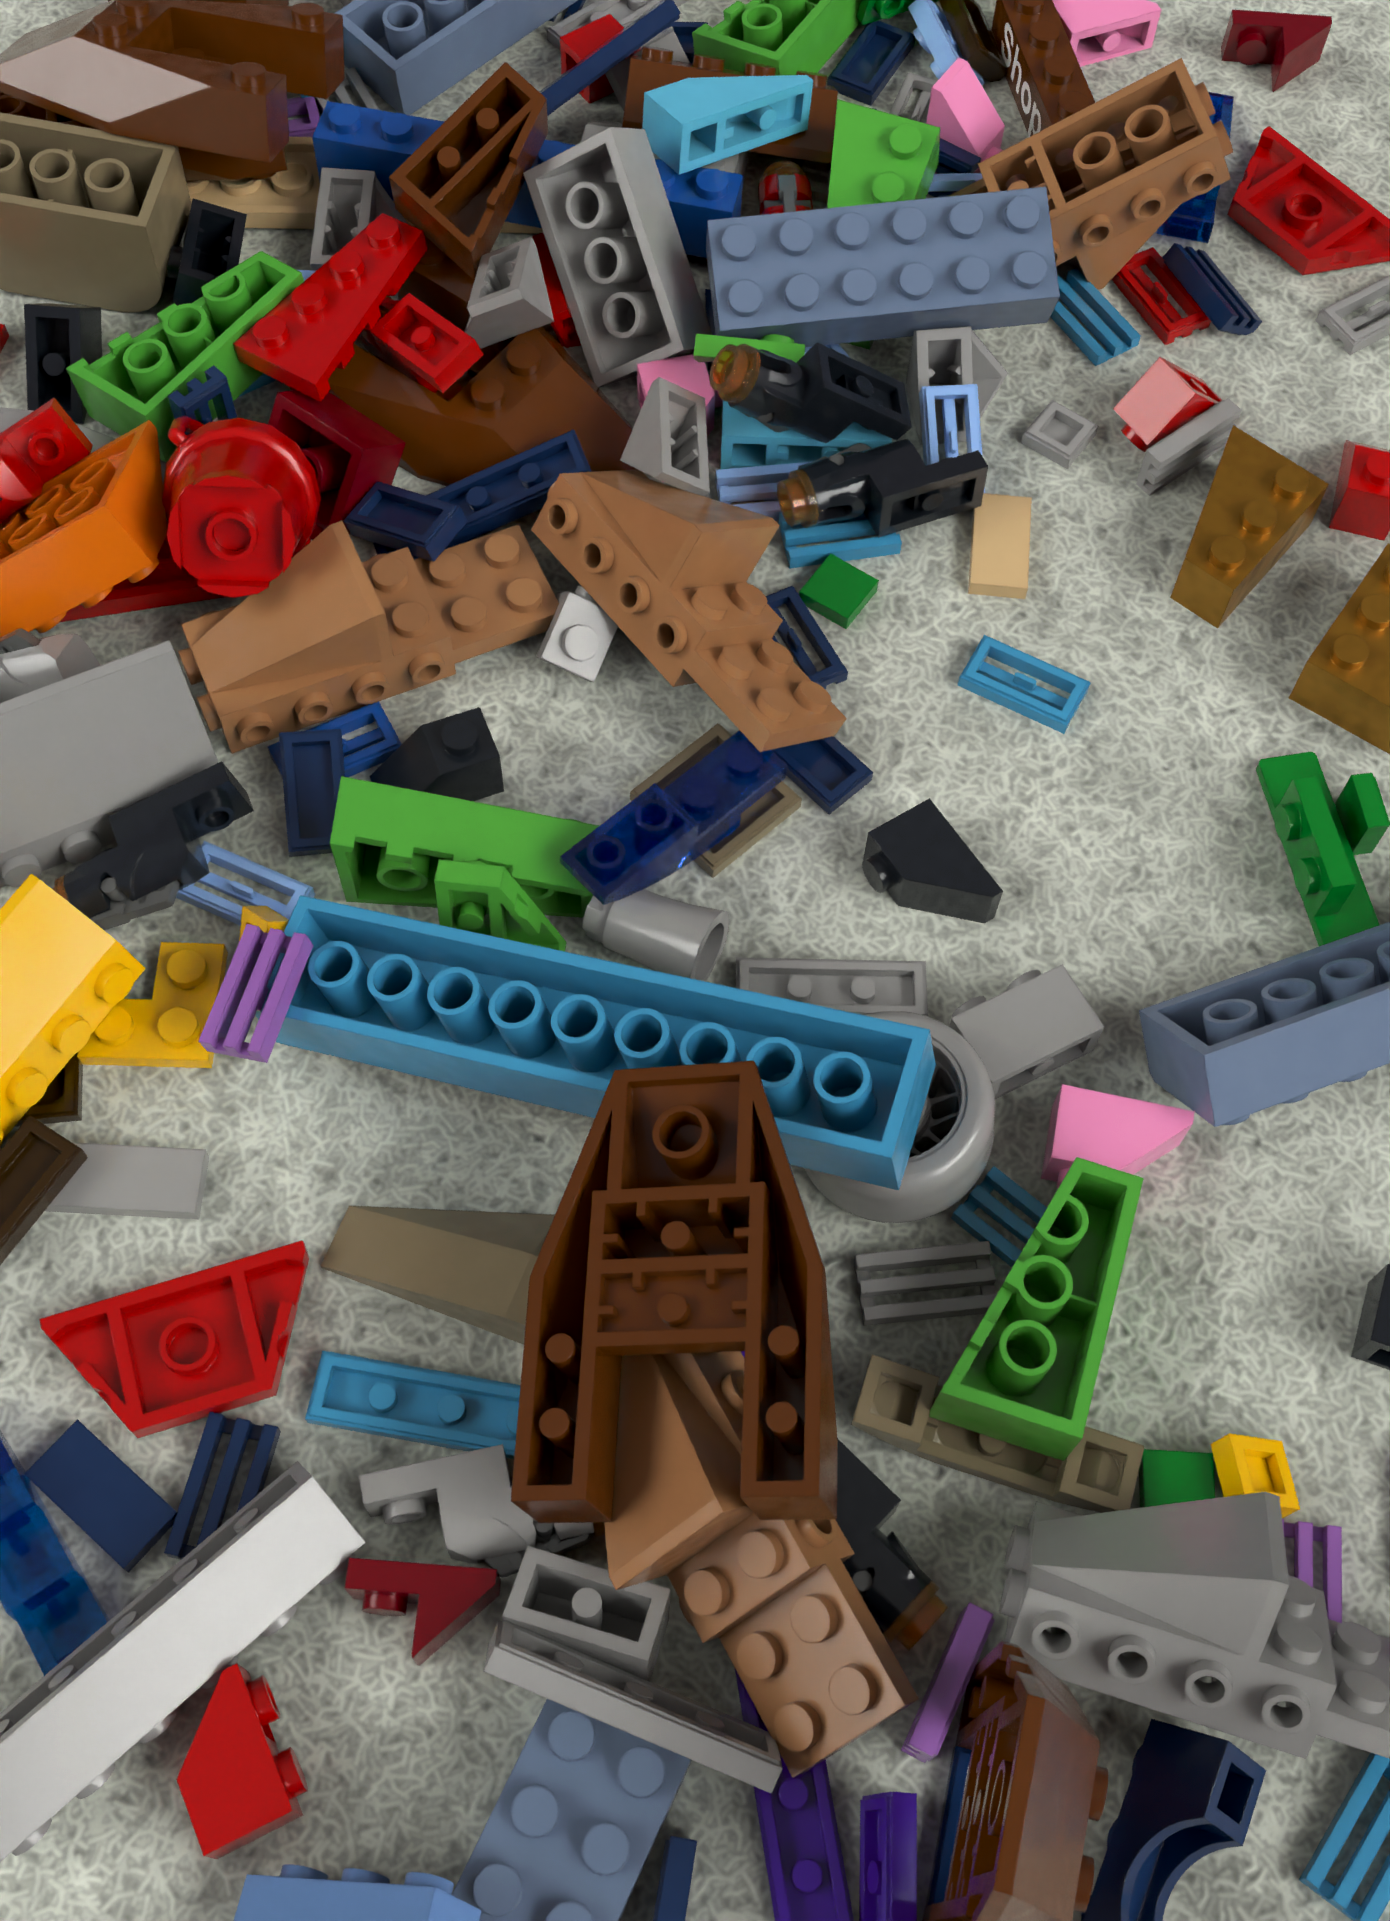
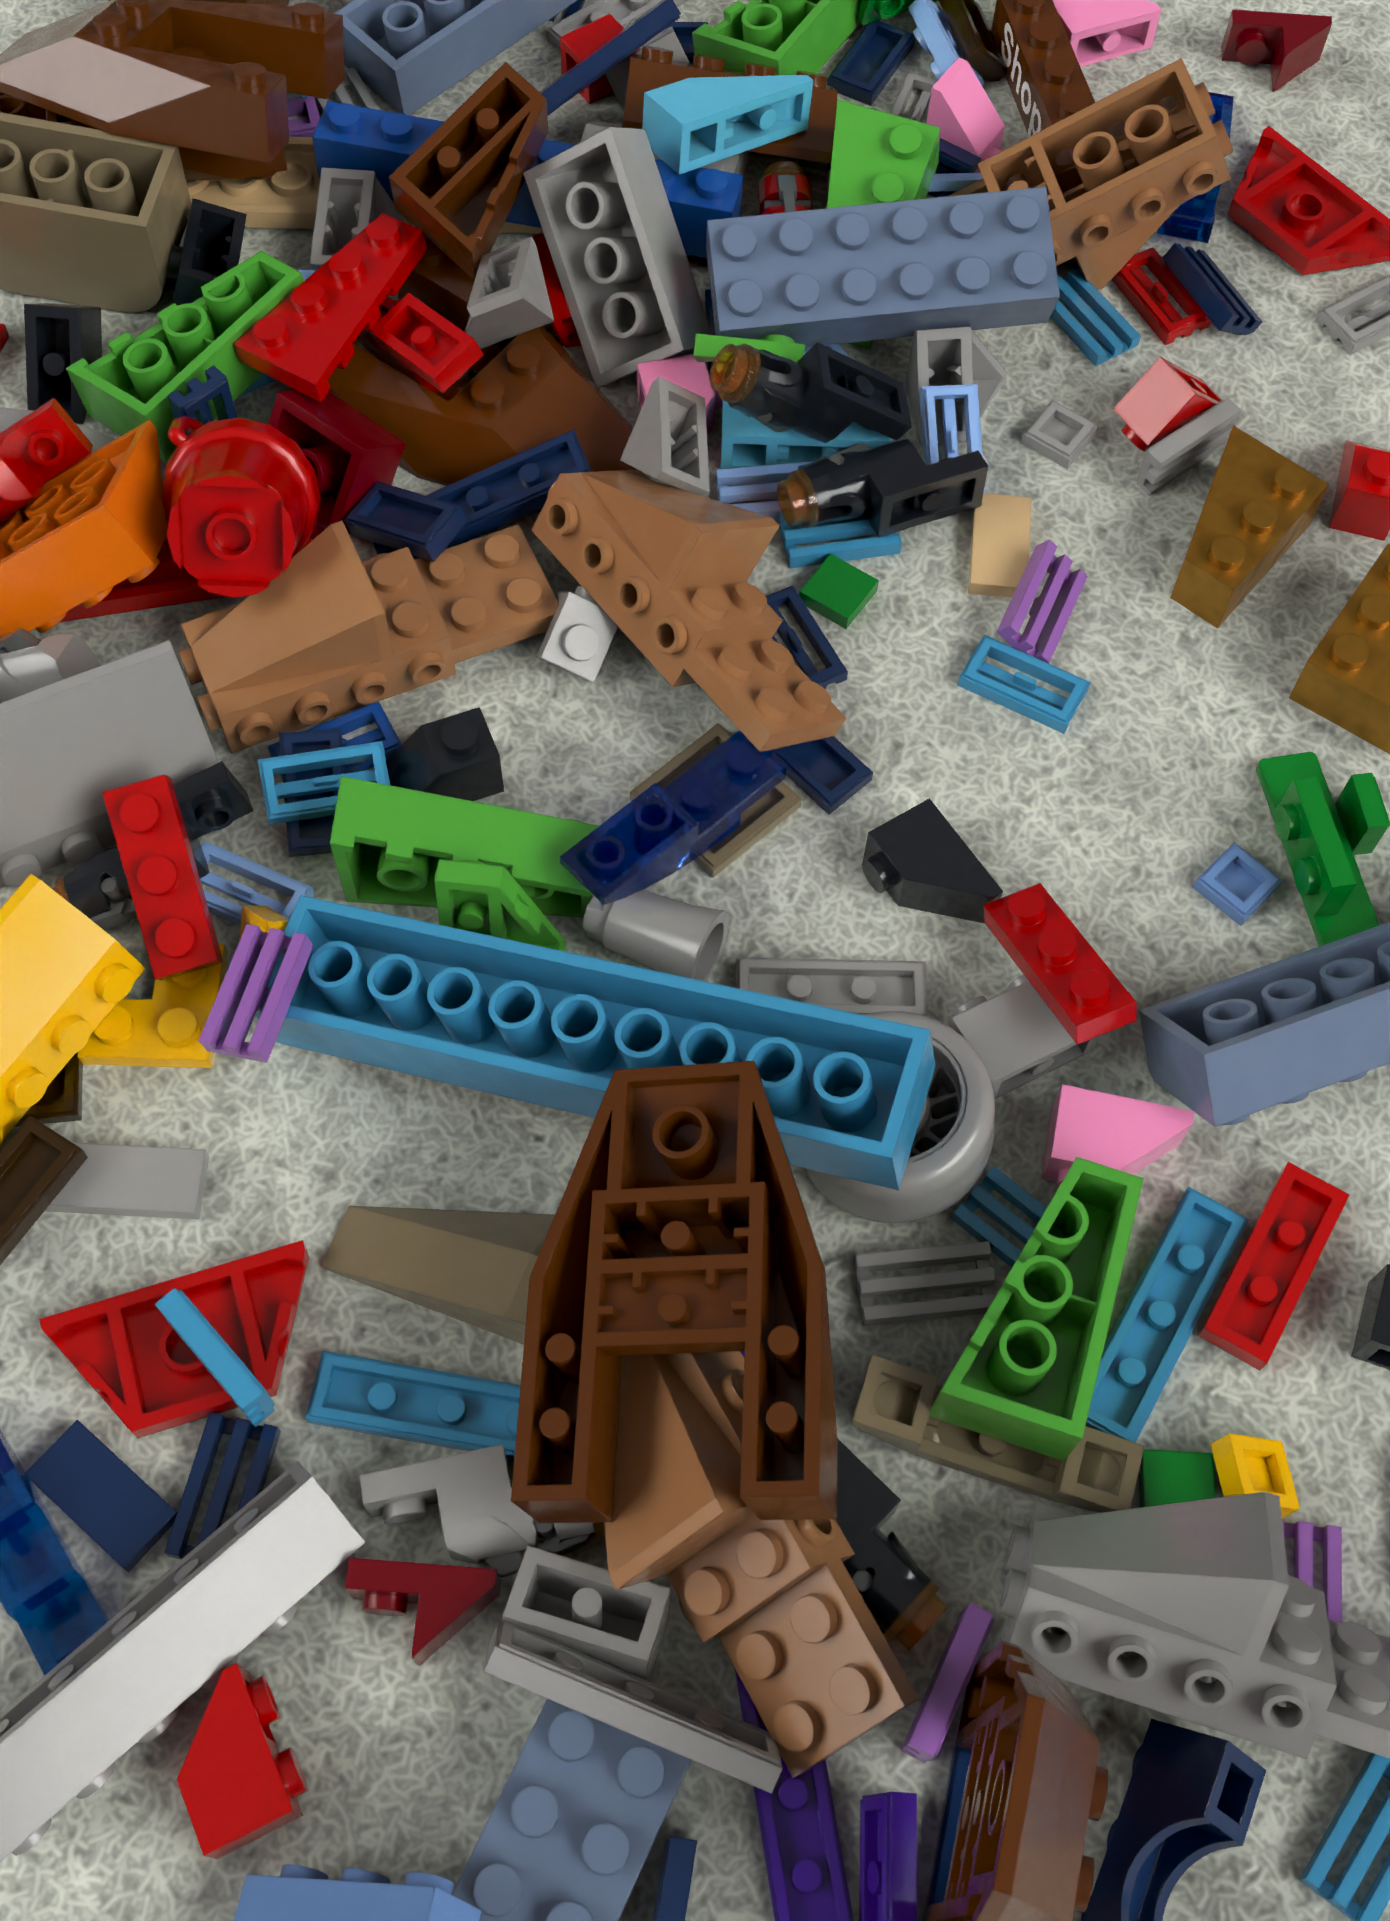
none -> red plate [102,774,223,981]
none -> dark azure tile [155,1288,275,1427]
none -> dark azure tile [258,741,390,825]
none -> red plate [983,883,1137,1045]
none -> medium lavender tile [997,540,1088,663]
none -> dark azure tile [1085,1186,1249,1443]
none -> medium blue tile [1192,842,1283,926]
none -> red plate [1198,1162,1350,1371]

